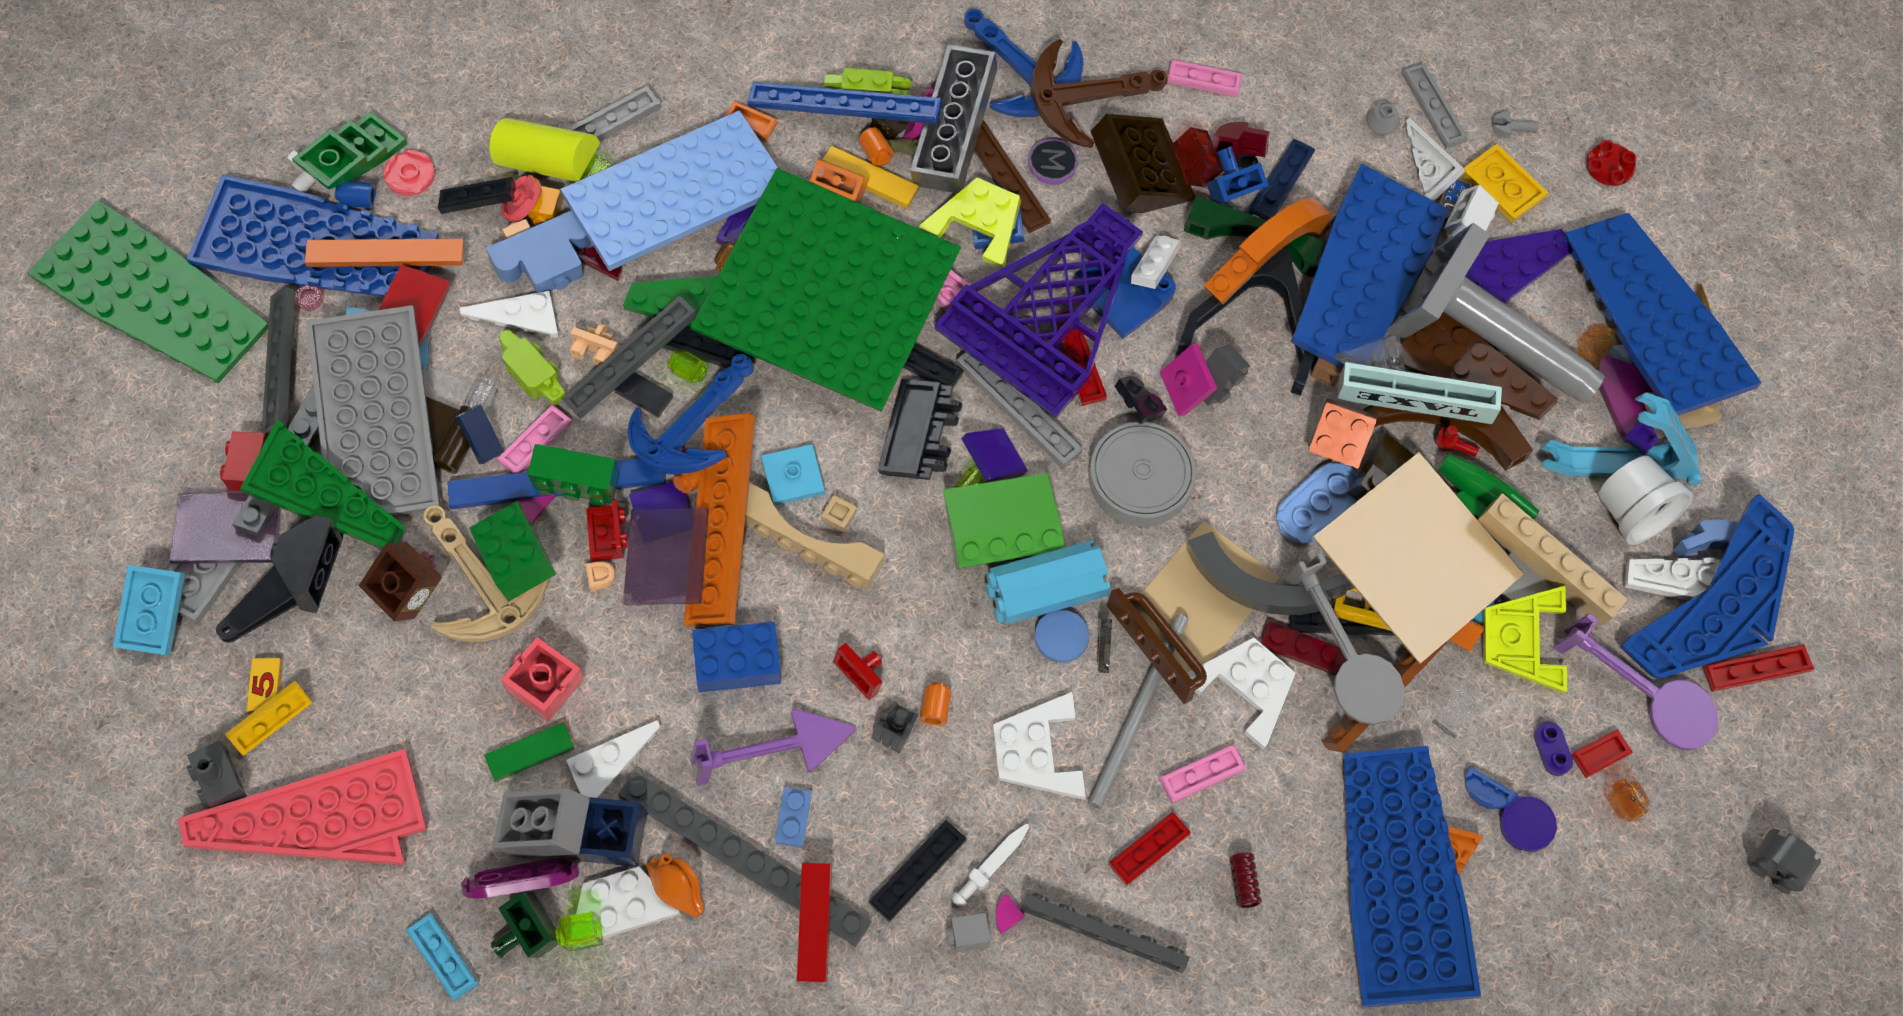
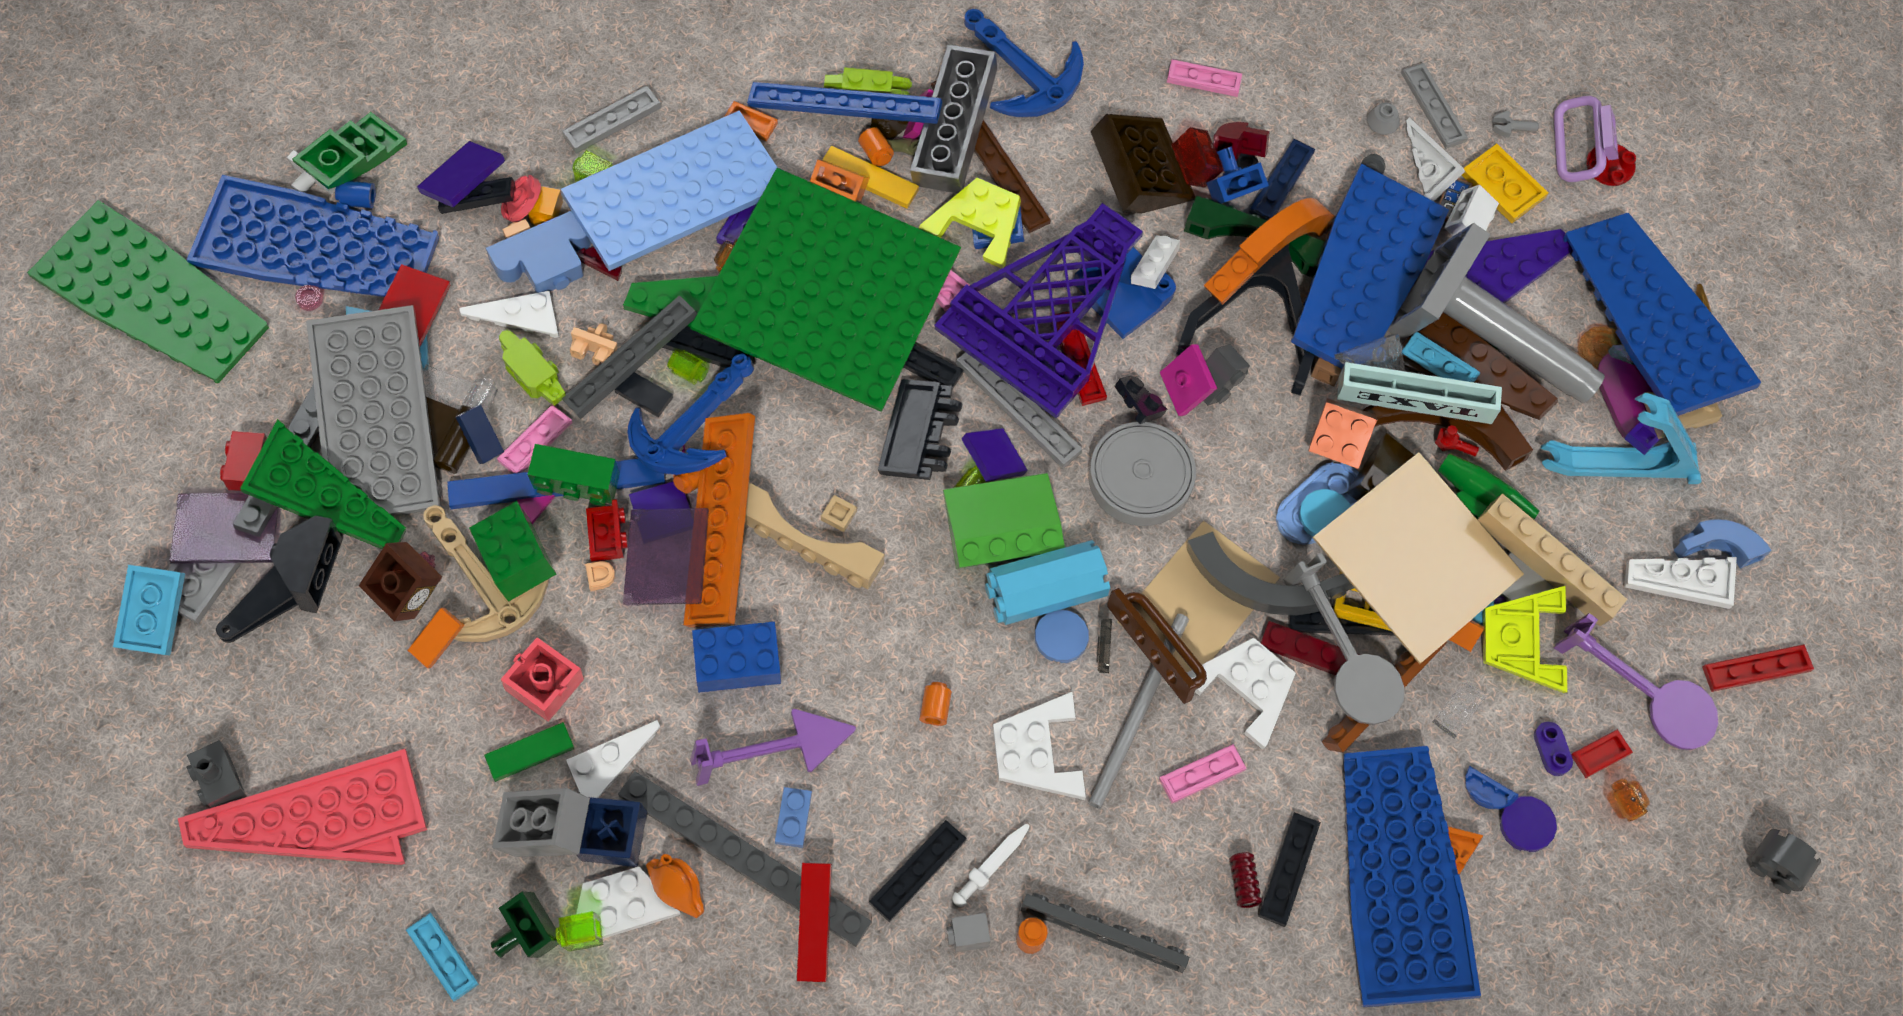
yellow tile [225,681,313,756] -> none
yellow tile [247,658,282,714] -> none
dark grey plate [261,287,296,437] -> none
orange tile [305,239,464,267] -> none
coral tile [383,150,435,196] -> none
magenta tile [461,858,579,899] -> none
neon yellow brick [489,118,600,182] -> none
medium azure plate [761,444,825,506] -> none
red tile [833,643,883,701] -> none
dark grey hand [871,701,918,753] -> none
dark pink tile [996,894,1024,935] -> none
black tile [1028,139,1078,185] -> none
reddish brown piece [1031,39,1168,148] -> none
red tile [1108,812,1191,886] -> none
white piece [1599,456,1693,545] -> none
blue wing [1619,494,1794,679] -> none
none -> orange tile [407,608,464,668]
none -> dark purple tile [417,141,505,207]
none -> orange brick [1016,918,1048,954]
none -> black tile [1258,812,1321,927]
none -> medium azure tile [1298,489,1351,537]
none -> dark grey plate [1361,154,1386,174]
none -> medium azure tile [1401,332,1480,383]
none -> lavender bar [1554,96,1619,182]

